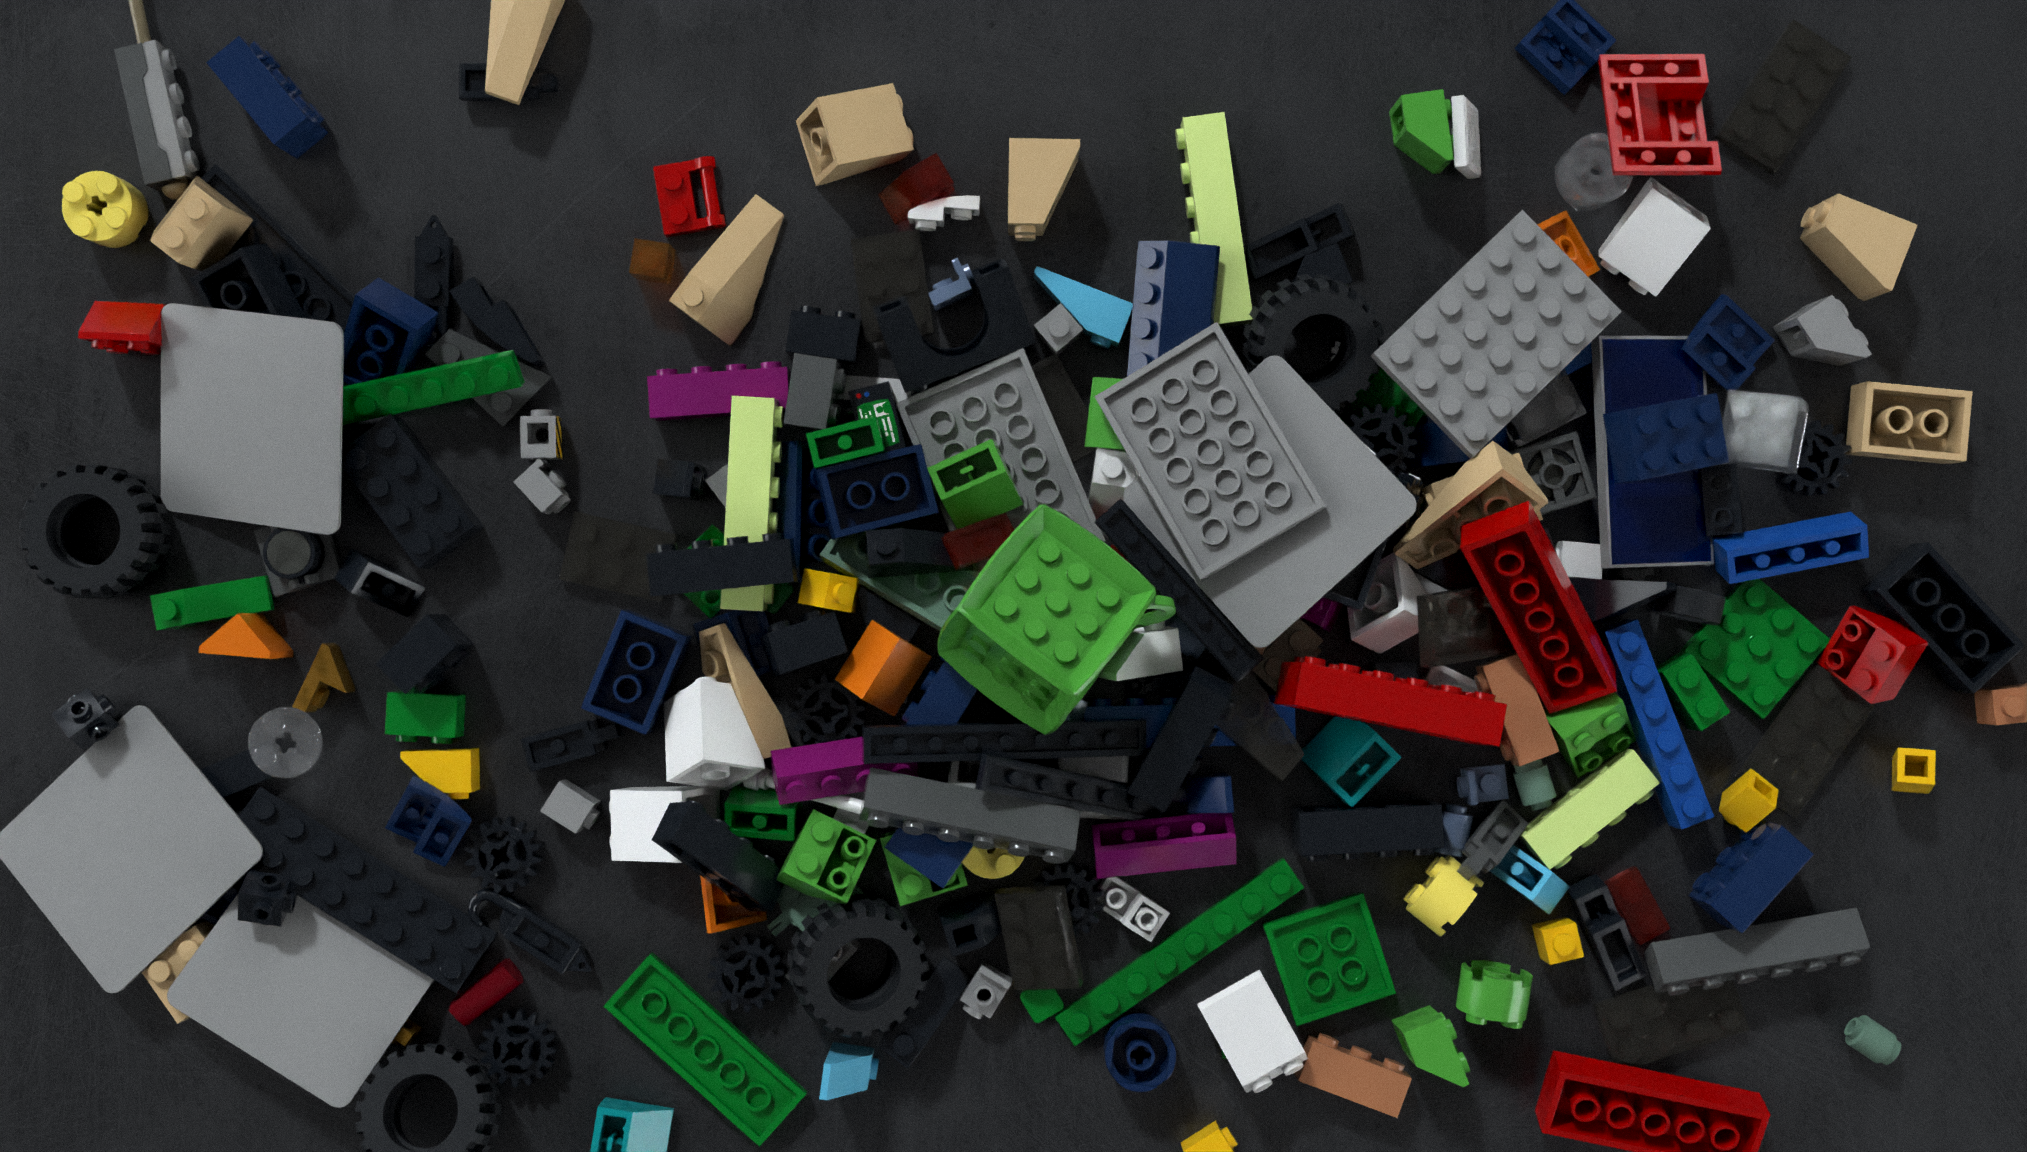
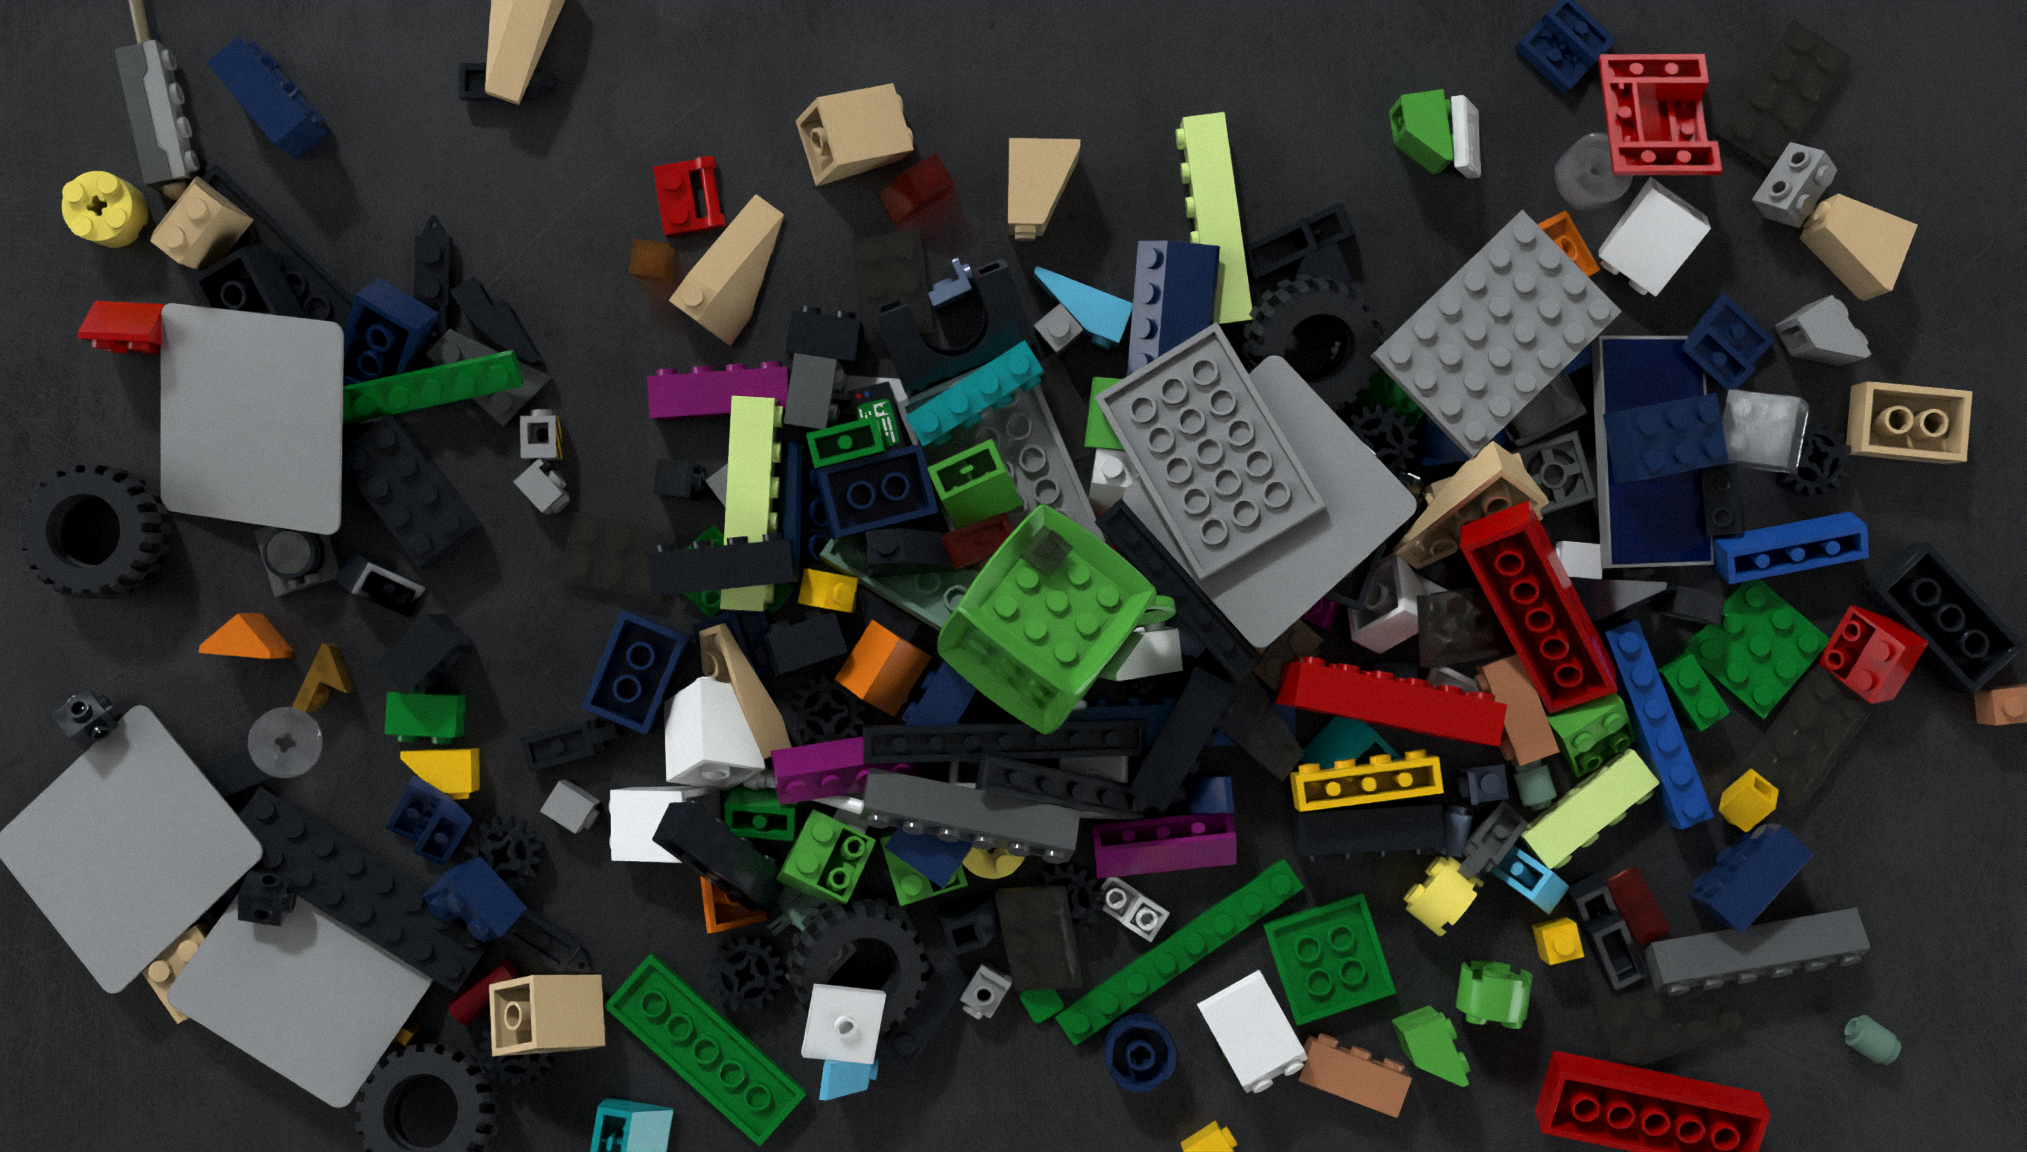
green slope [150,576,274,630] -> none
white slope [908,195,980,231] -> none
yellow brick [1892,747,1936,794] -> none
none -> dark blue brick [422,856,527,942]
none -> tan slope [489,975,605,1056]
none -> white plate [801,983,886,1064]
none -> teal brick [905,340,1046,449]
none -> clear smoke tile [1020,525,1073,579]
none -> yellow brick [1290,749,1444,812]
none -> light grey brick [1752,142,1838,228]

